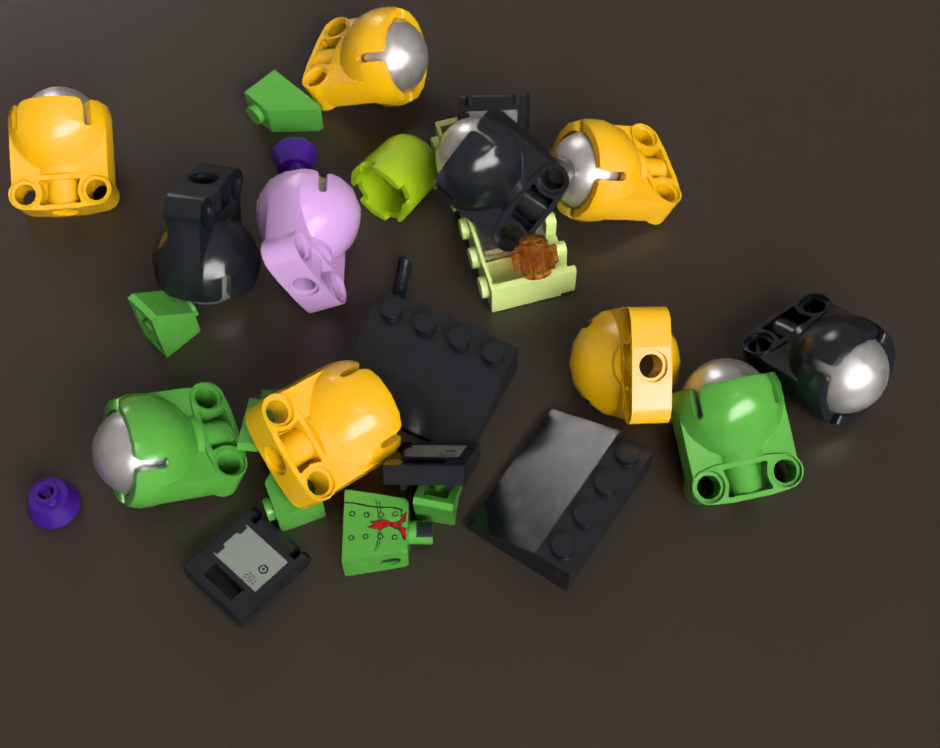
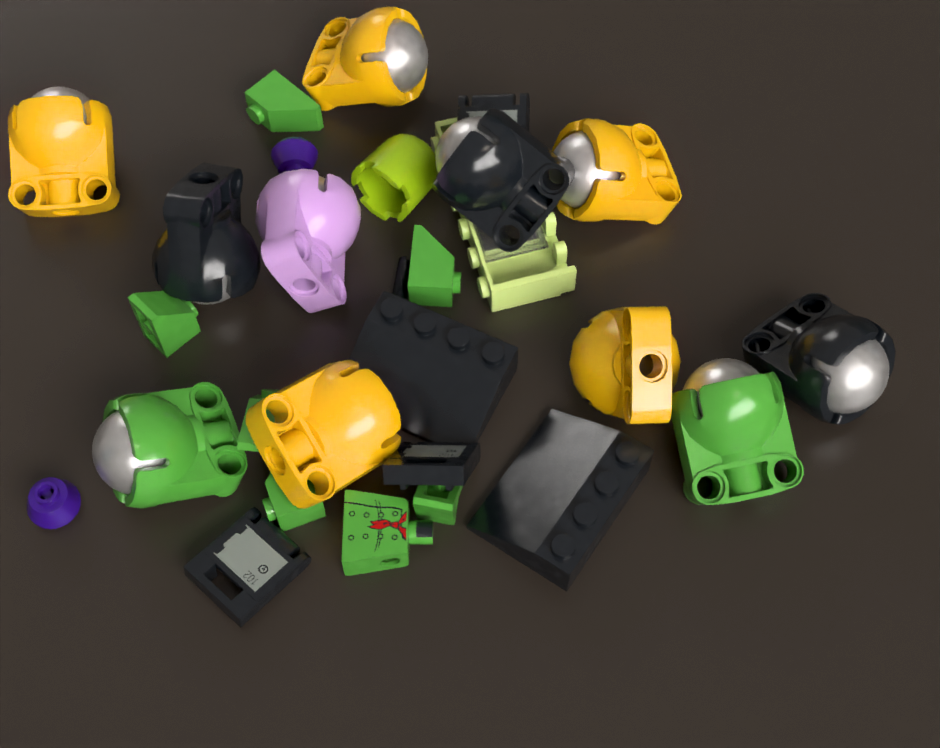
clear orange gear [511,235,559,280] -> none
none -> bright green slope [408,225,461,307]

